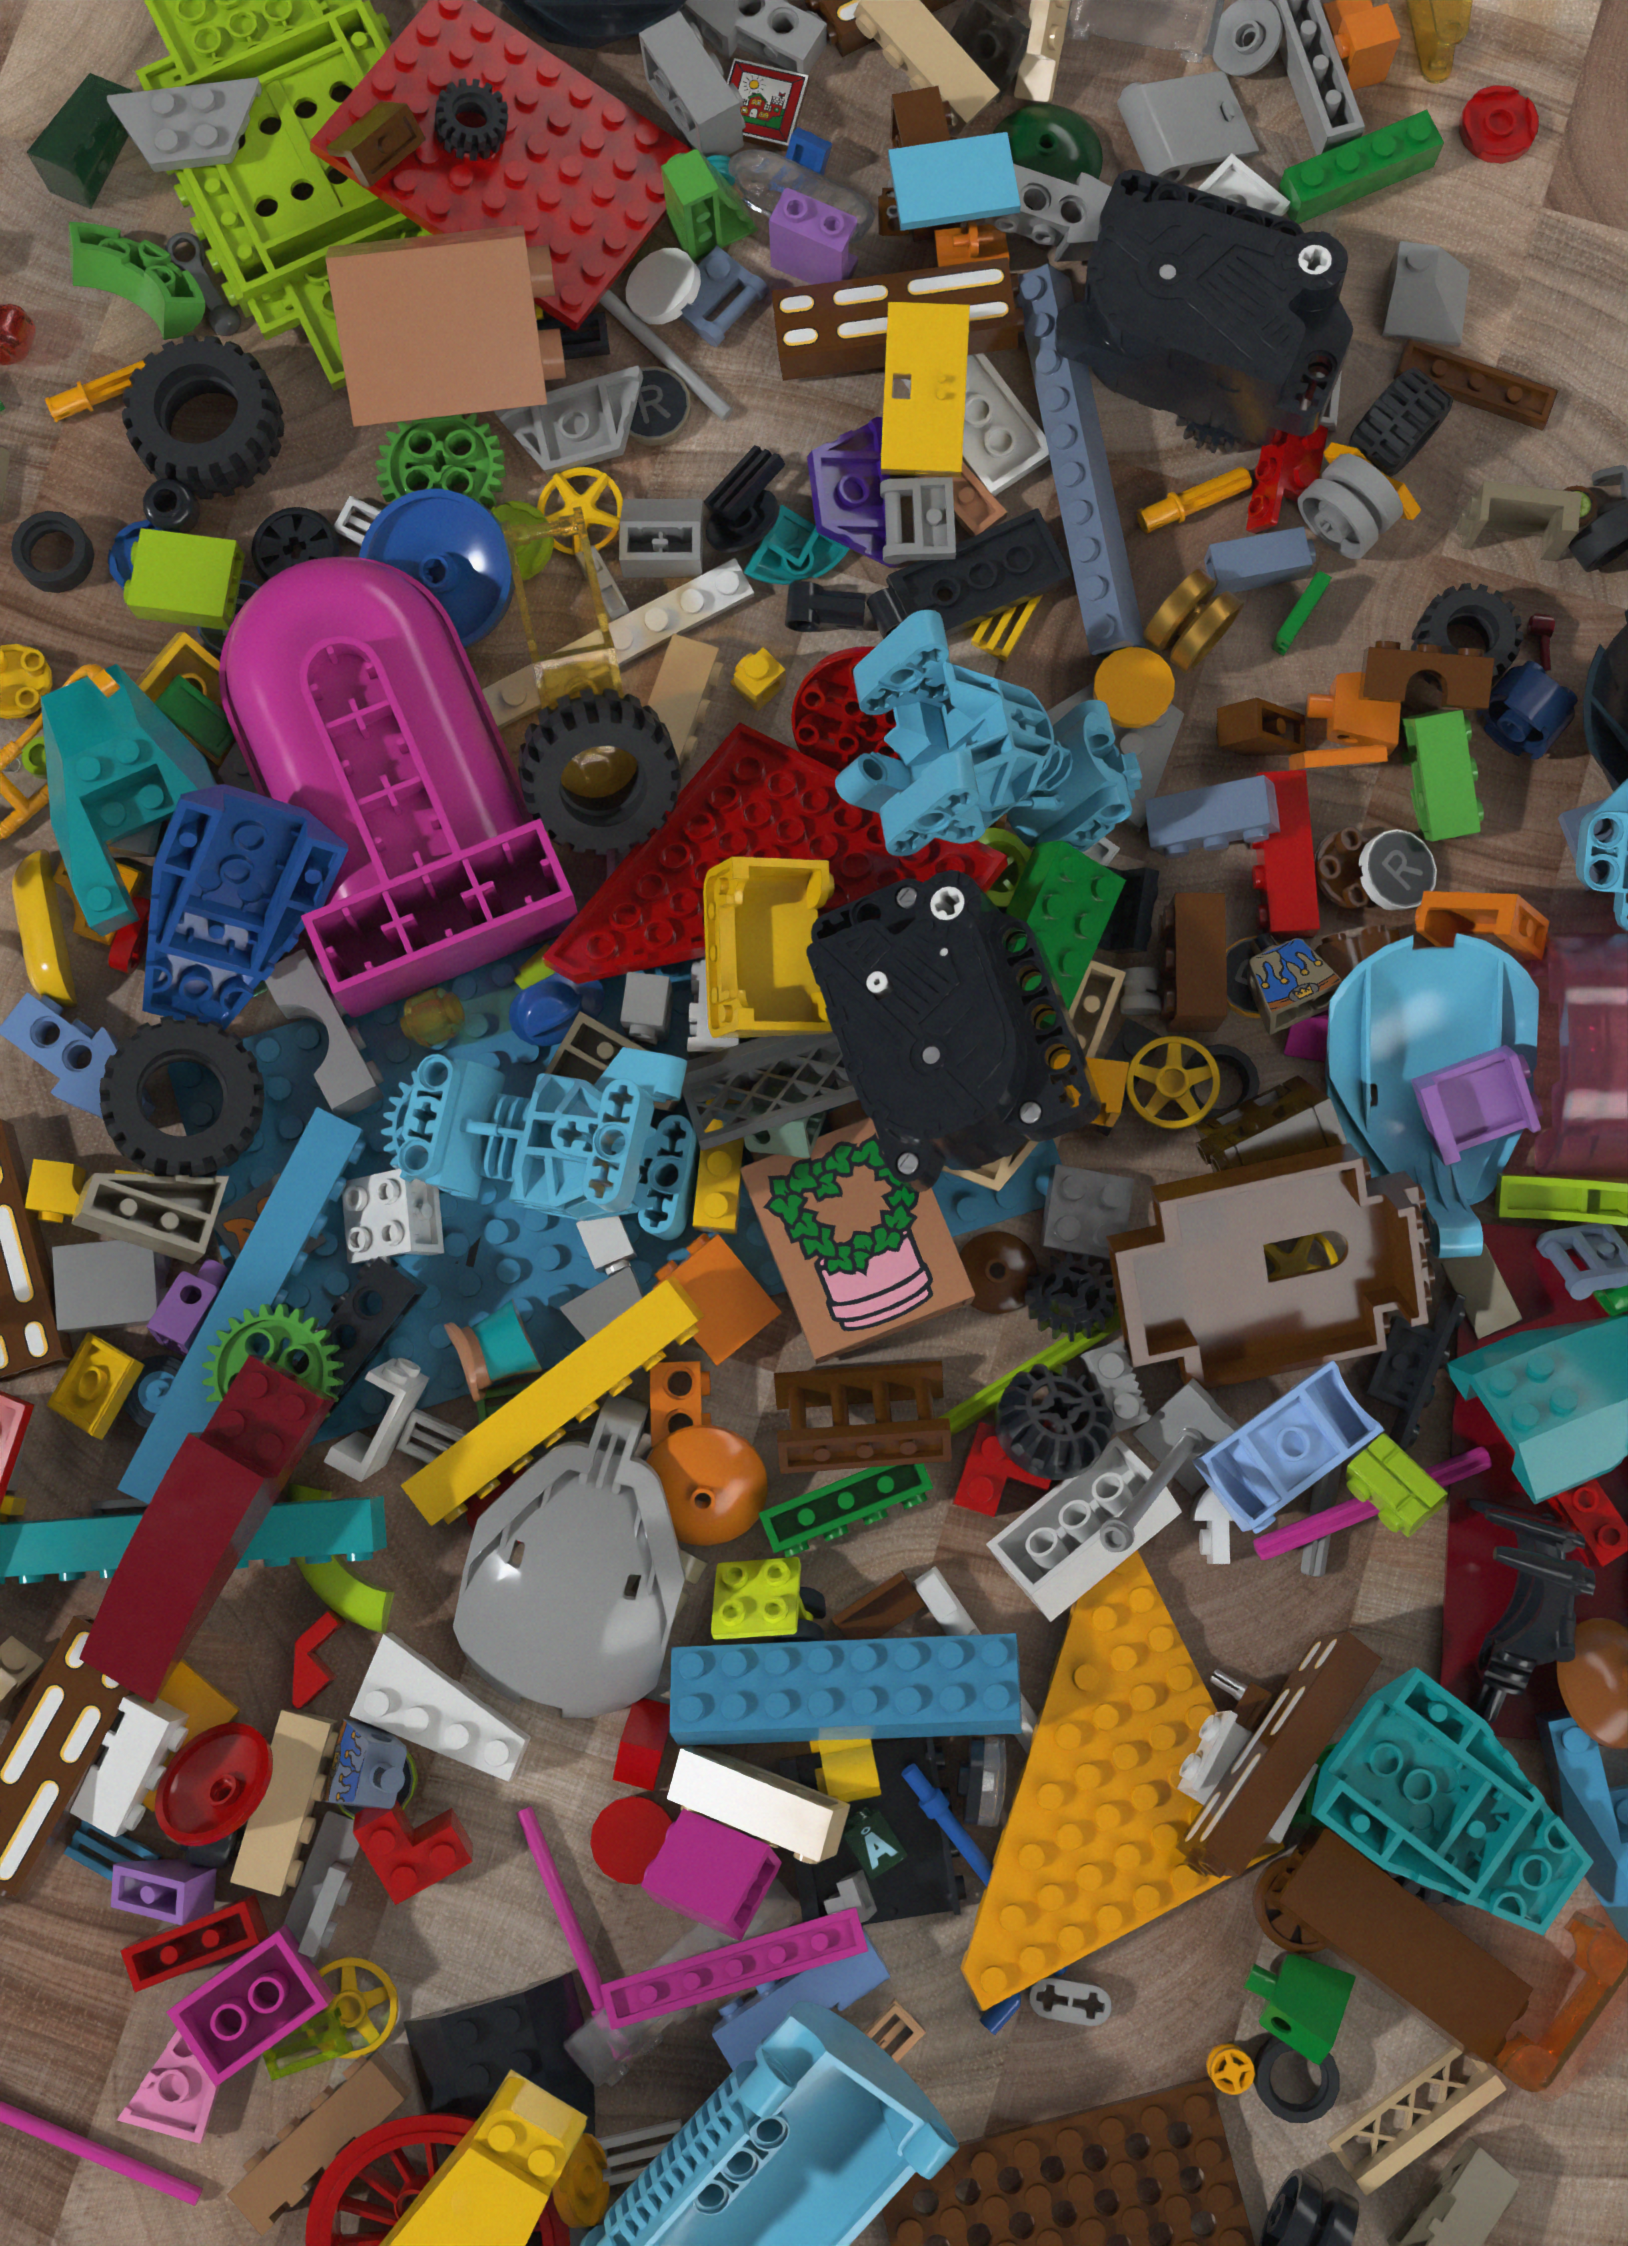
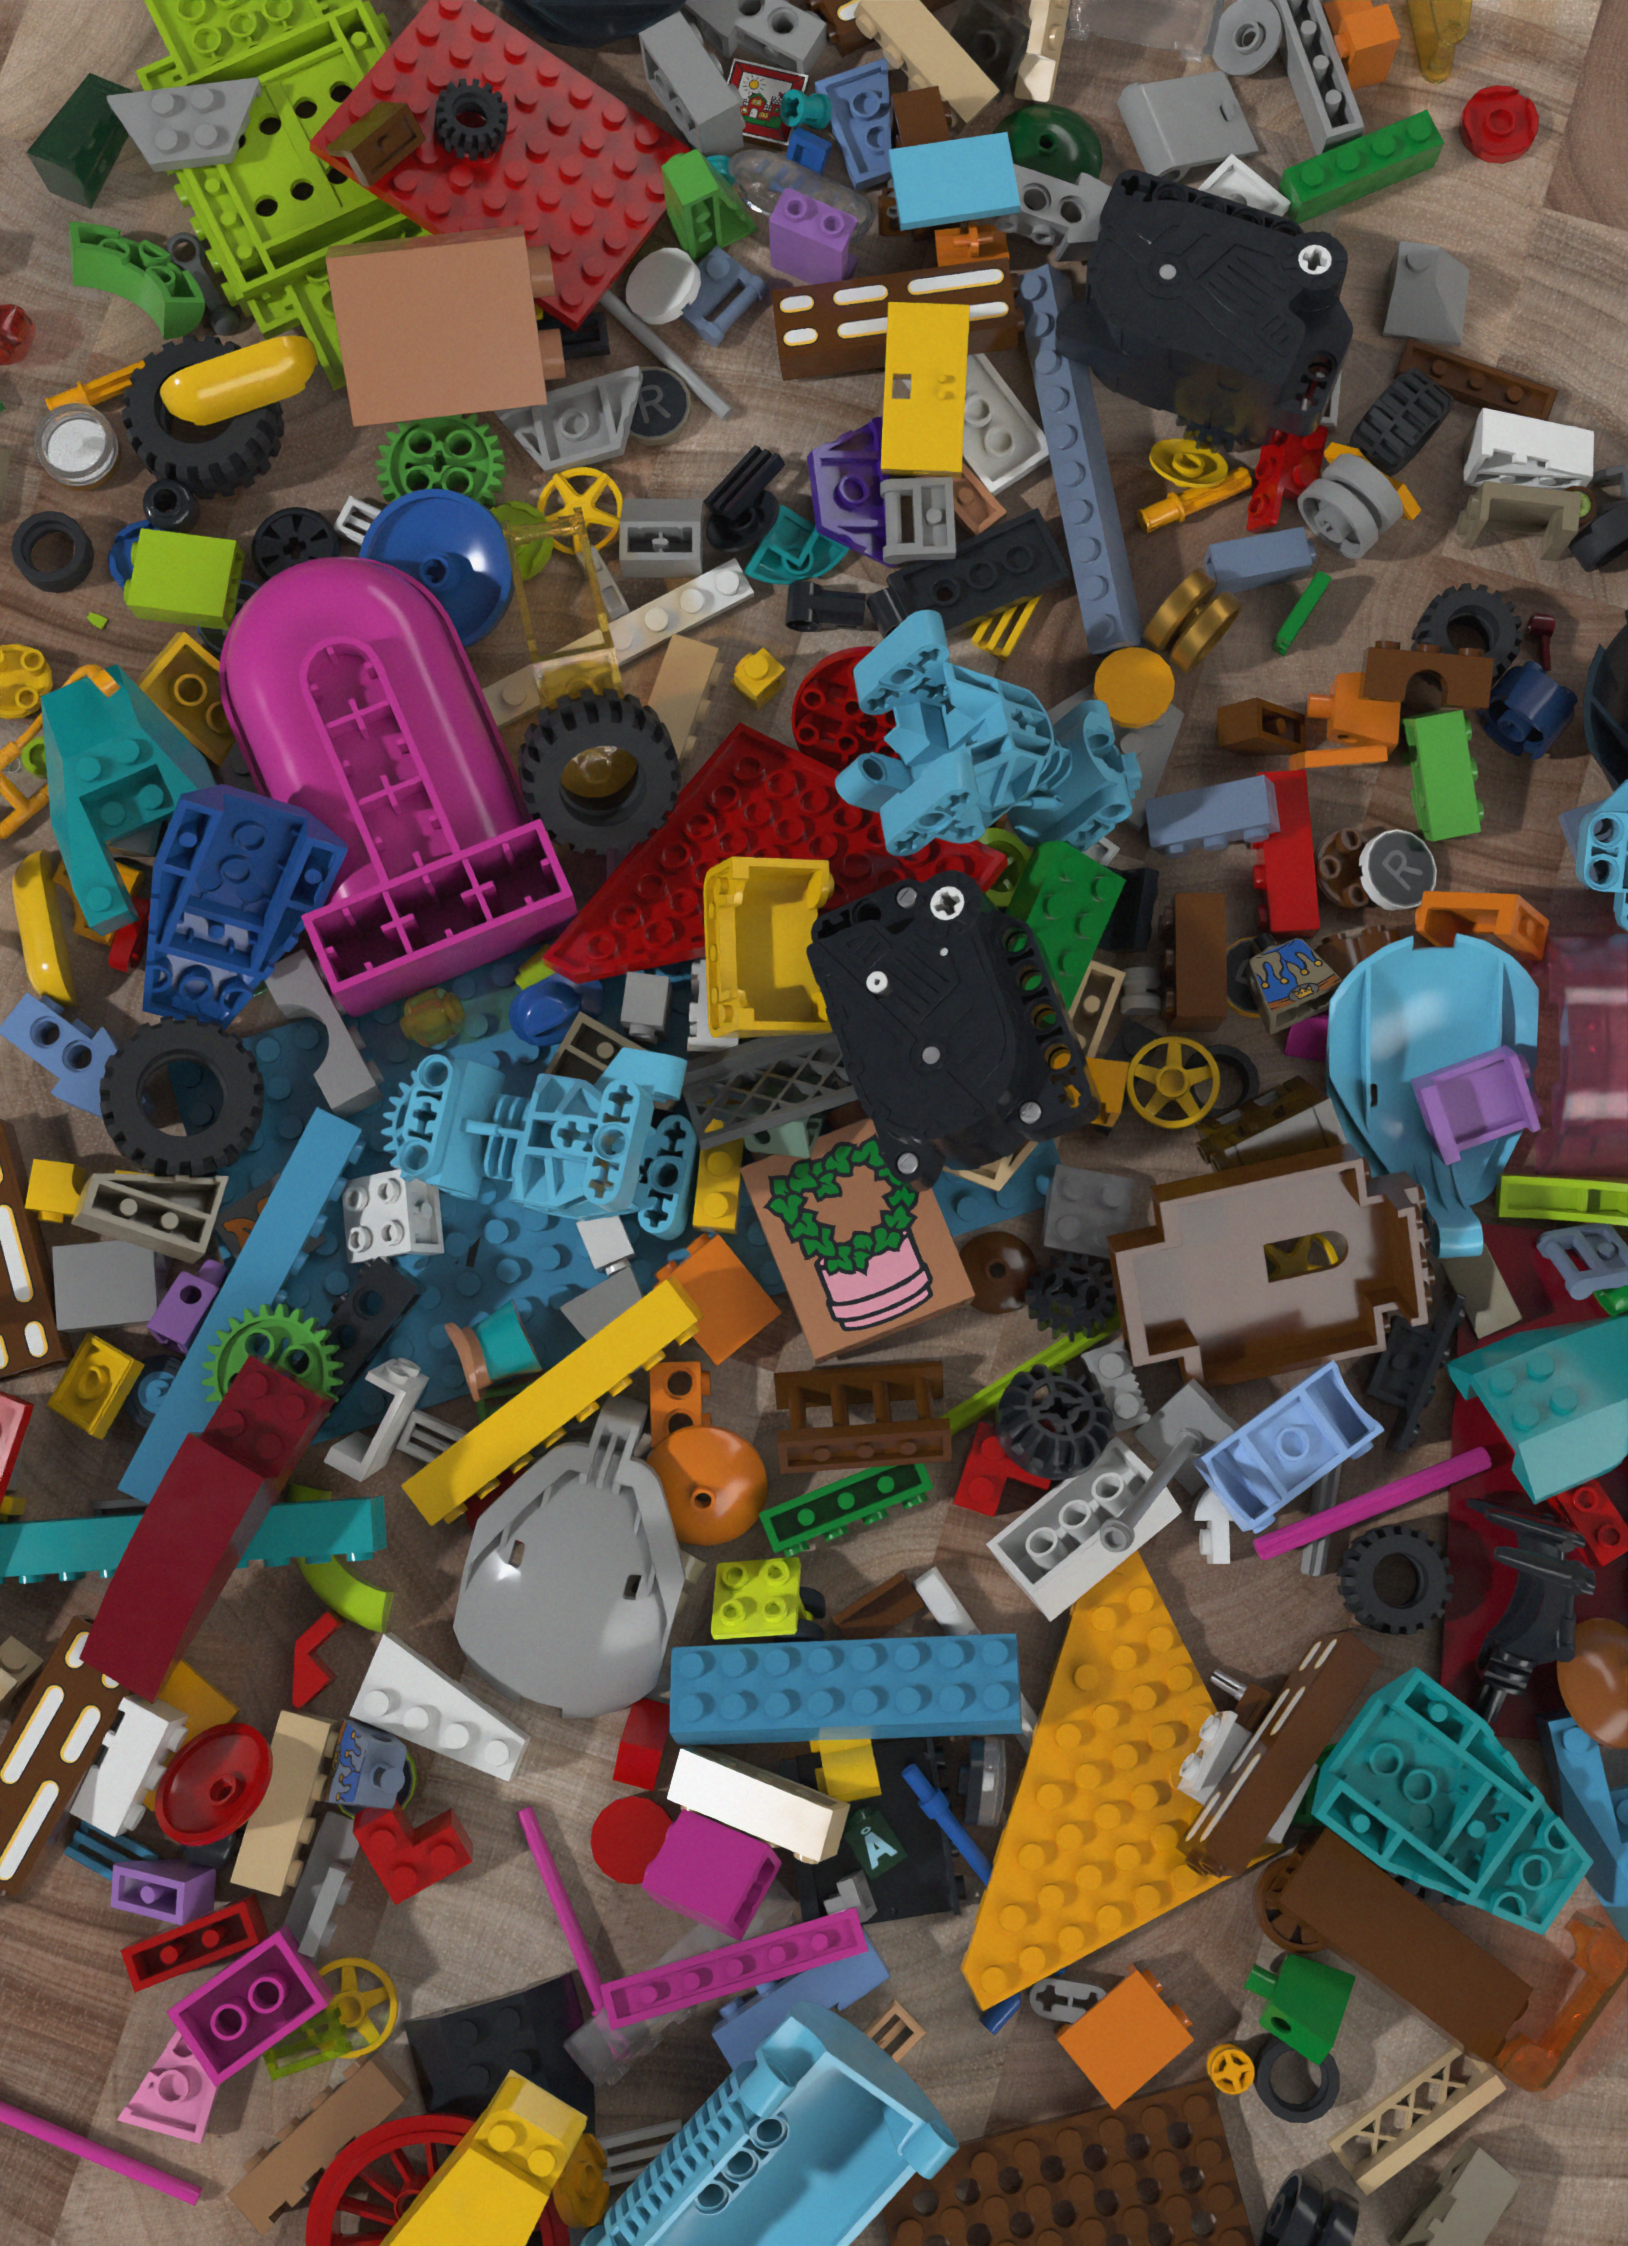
green tile [154,674,235,759] -> none
lime brick [1345,1433,1448,1538] -> none
none -> clear piece [34,403,122,491]
none -> lime piece [86,612,108,630]
none -> yellow brick [160,335,318,426]
none -> teal bush [780,89,832,129]
none -> medium blue wing [815,58,892,191]
none -> orange panel [1053,1963,1194,2110]
none -> yellow dish [1149,438,1228,488]
none -> black tyre [1336,1526,1454,1635]
none -> white wedge [1463,408,1594,490]

